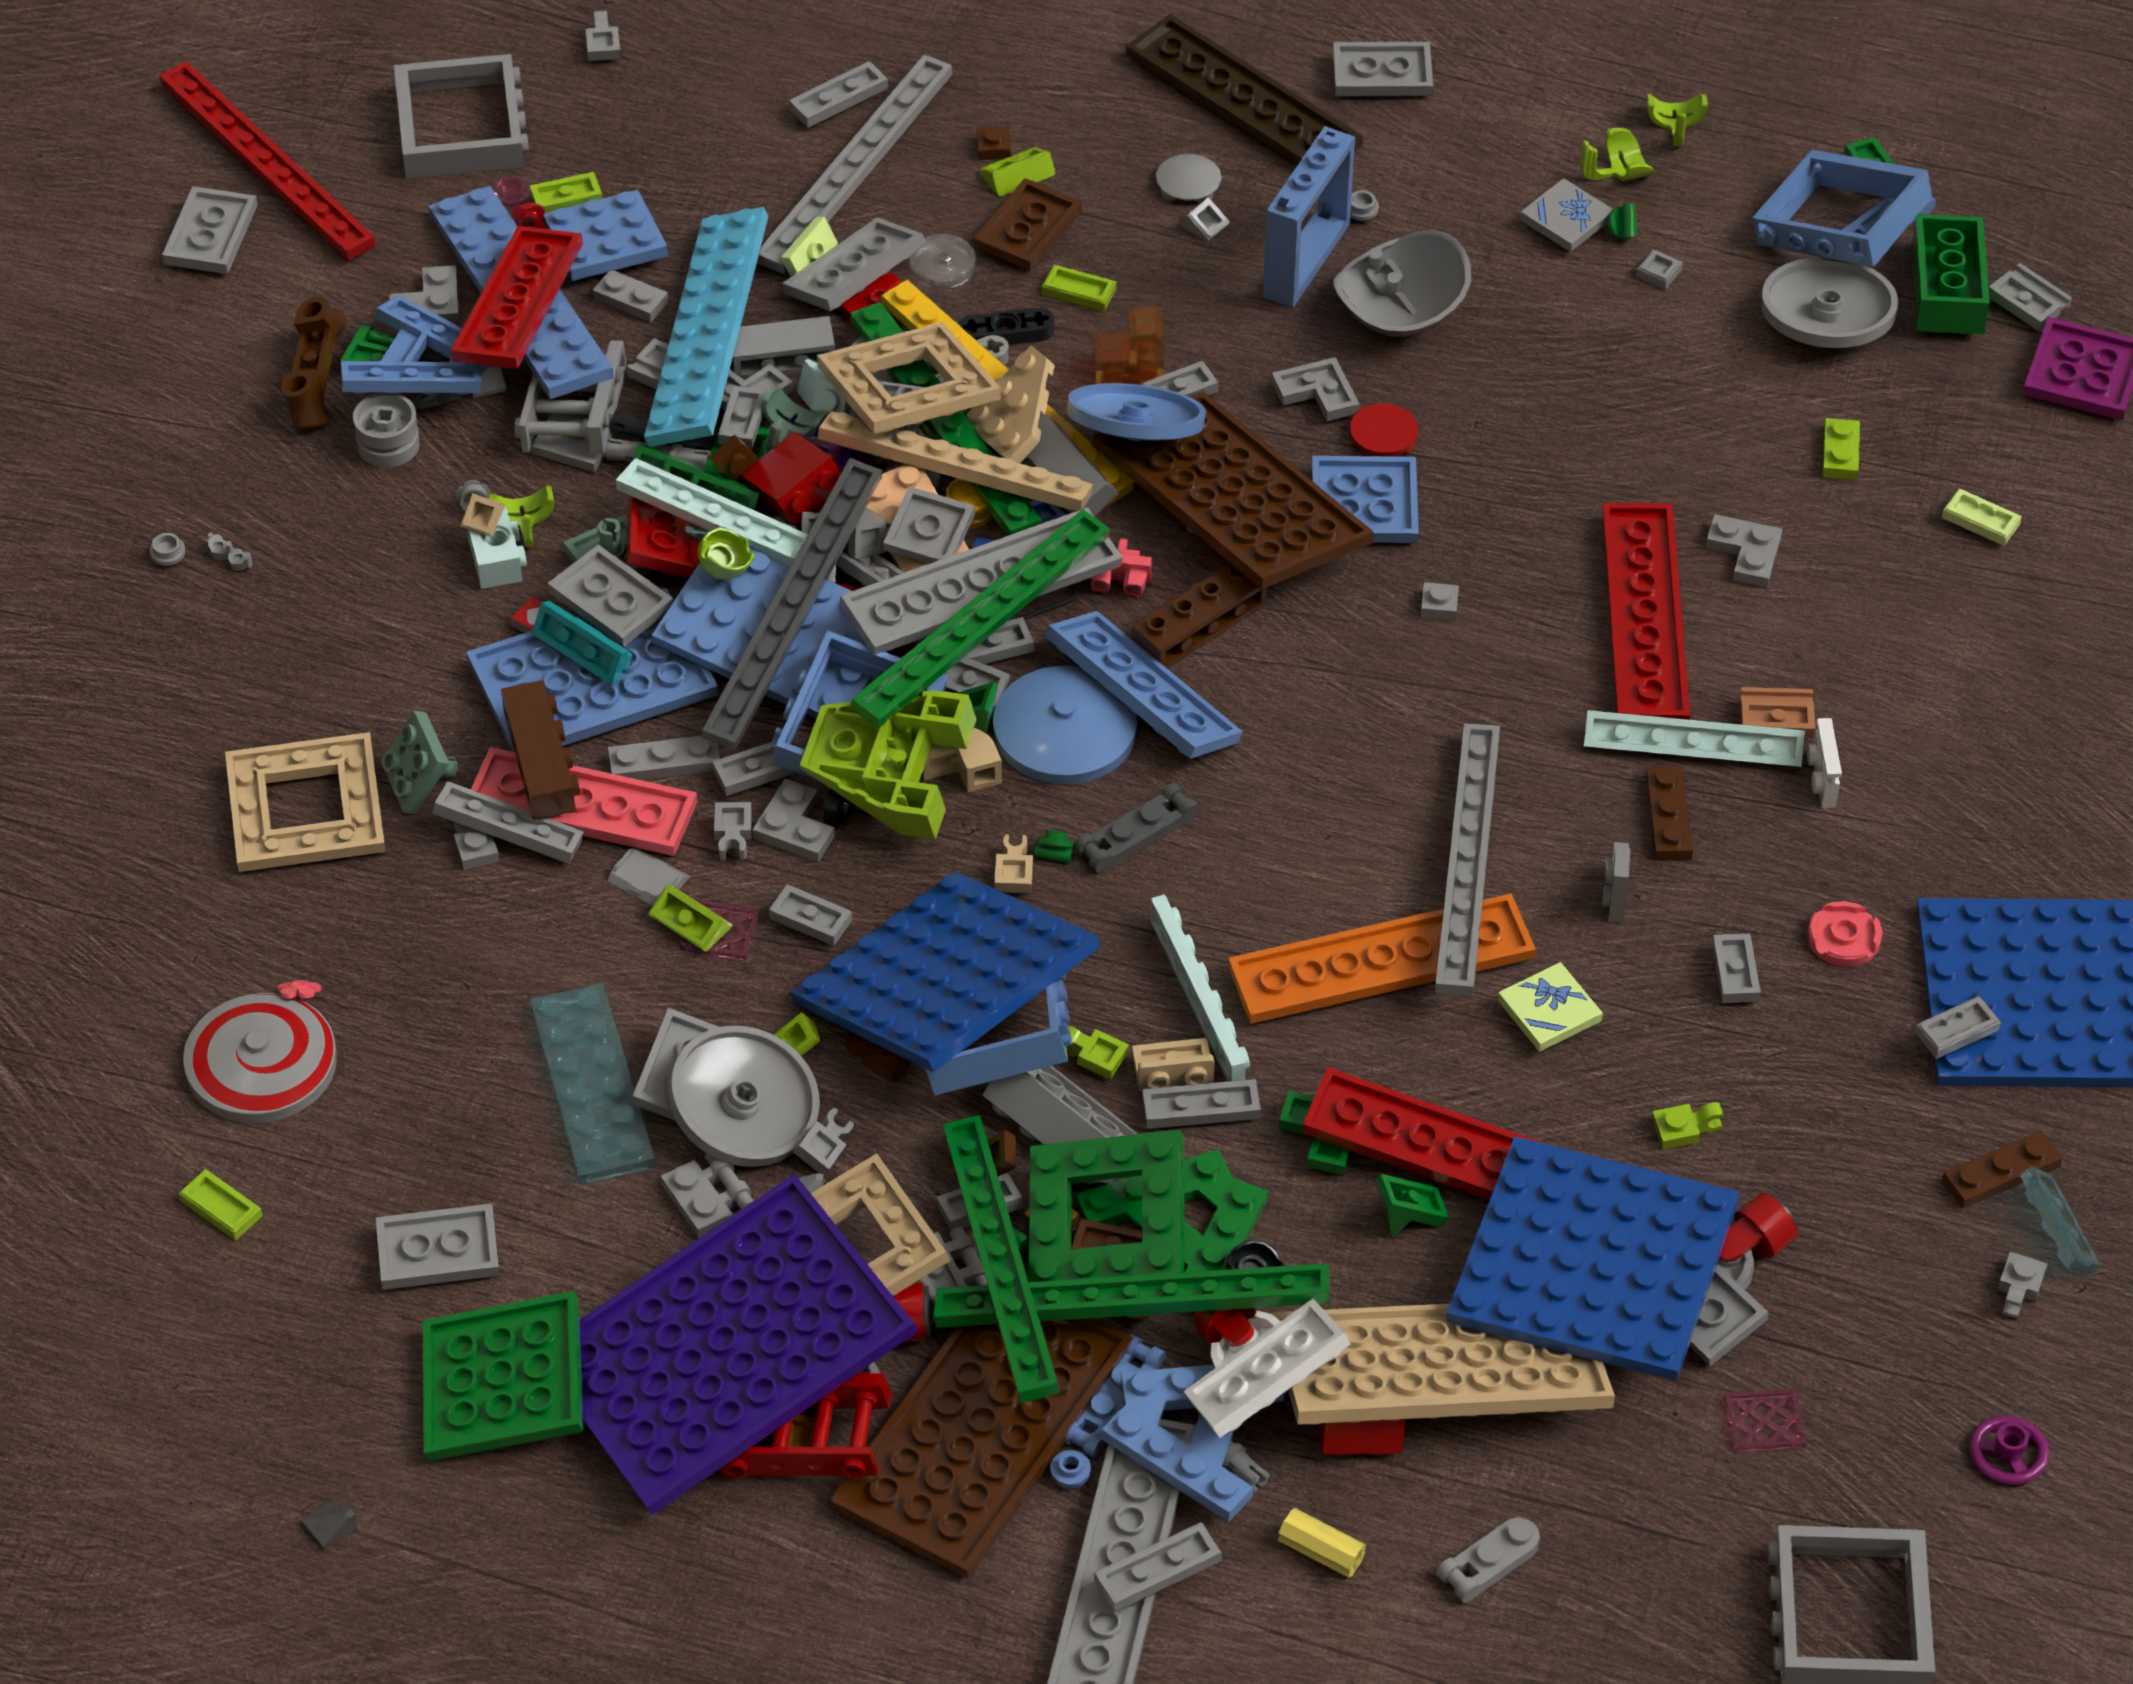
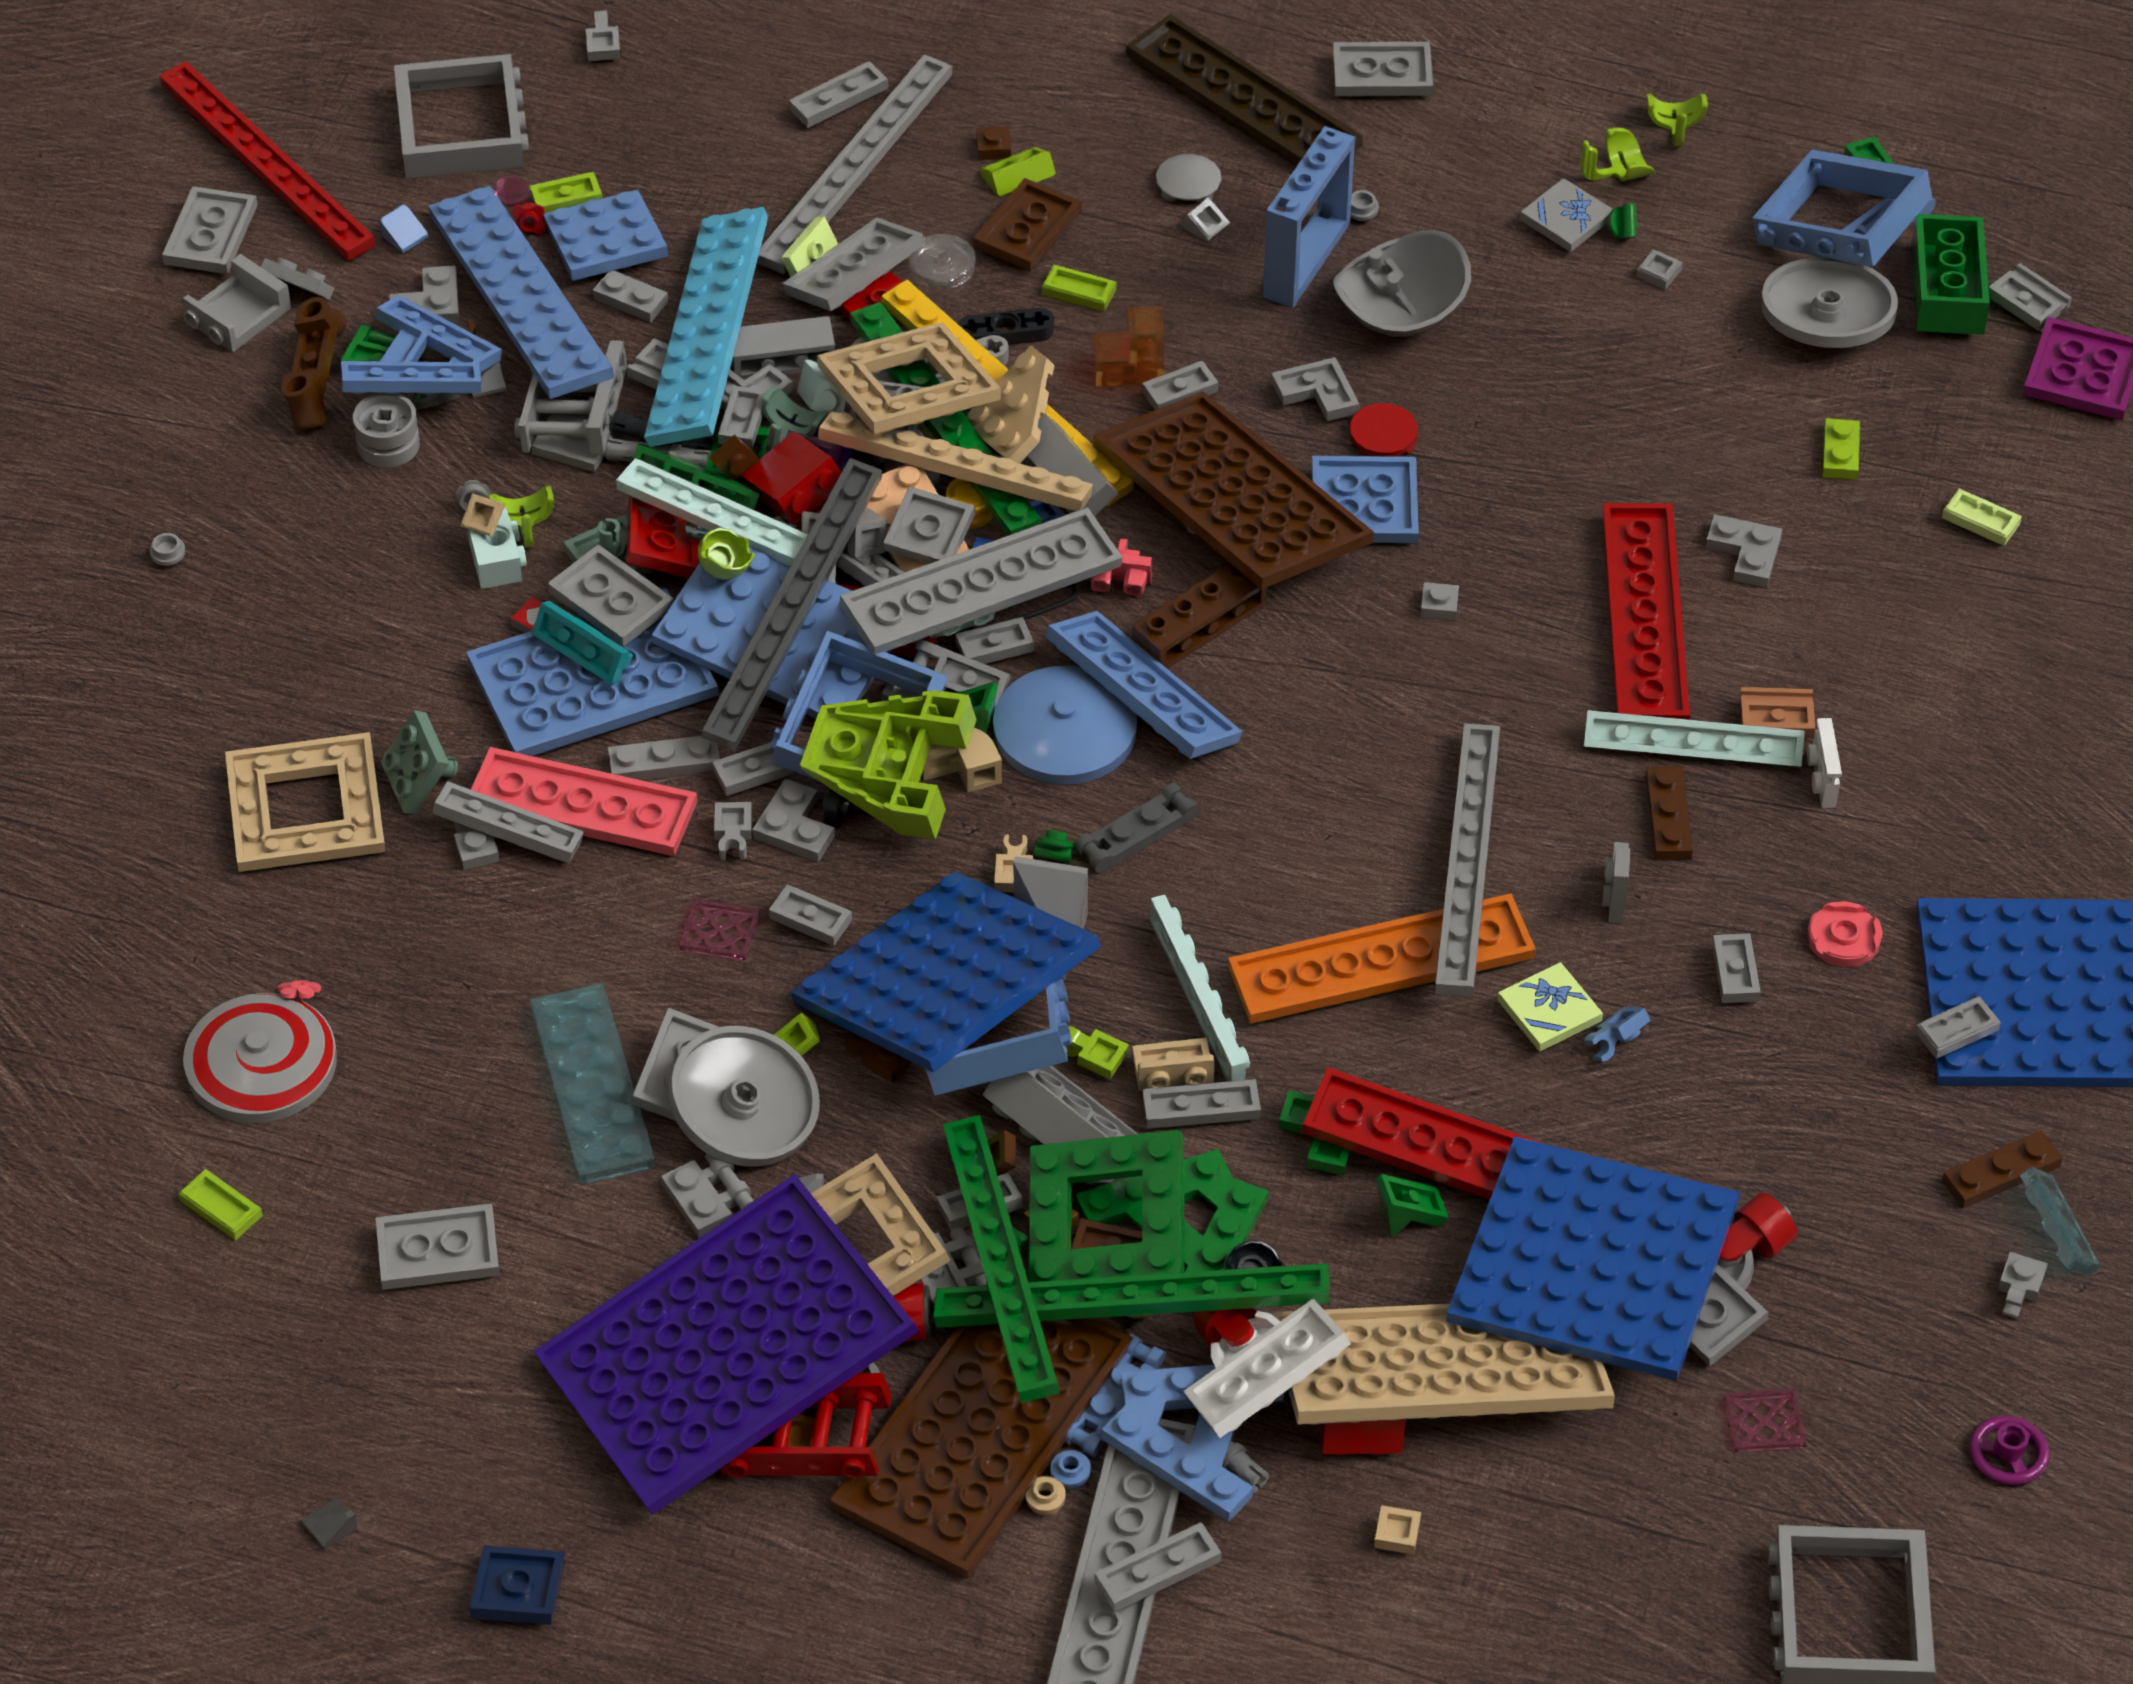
light grey piece [208,532,253,571] -> none
green plate [423,1291,583,1461] -> none
red plate [451,226,583,369] -> none
reddish brown brick [501,680,580,820] -> none
light grey piece [607,848,691,906] -> none
lime slope [648,883,733,952] -> none
light grey plate [793,1108,854,1174] -> none
green plate [850,509,1110,729] -> none
medium blue dish [1067,383,1206,441] -> none
light yellow axle [1278,1508,1366,1577] -> none
light grey plate [1436,1518,1540,1603] -> none
lime plate [1652,1102,1723,1150] -> none
none -> light grey panel [182,254,291,352]
none -> light grey plate [261,257,335,300]
none -> slope [379,204,428,253]
none -> dark blue plate [470,1545,565,1625]
none -> light grey slope [1013,856,1088,929]
none -> tan plate [1025,1476,1066,1516]
none -> tan plate [1374,1505,1421,1555]
none -> medium blue plate [1584,1007,1651,1061]

